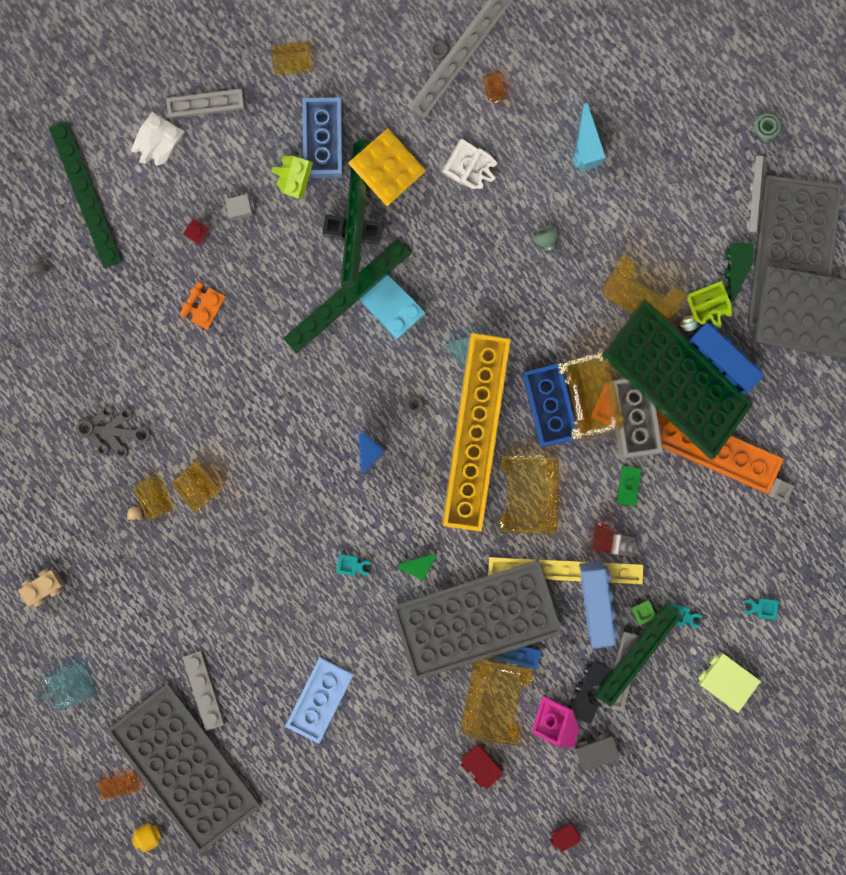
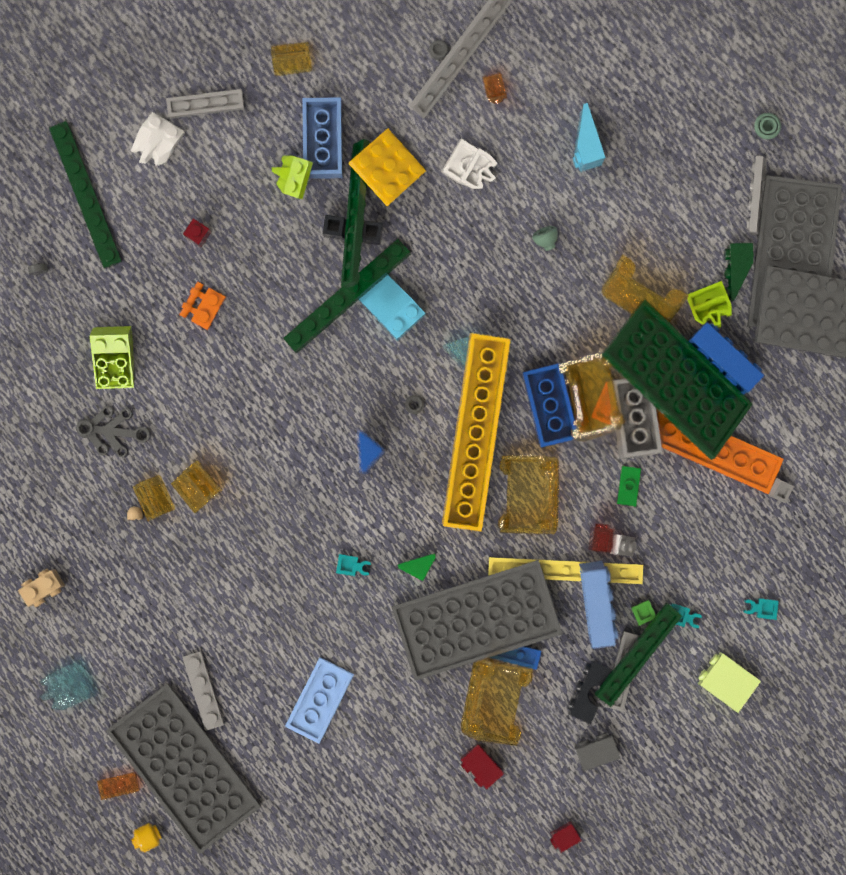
light grey brick [225,194,255,221] -> none
dark pink slope [531,696,579,748] -> none
light aqua plate [680,315,699,331] -> none
none -> lime slope [90,326,134,389]

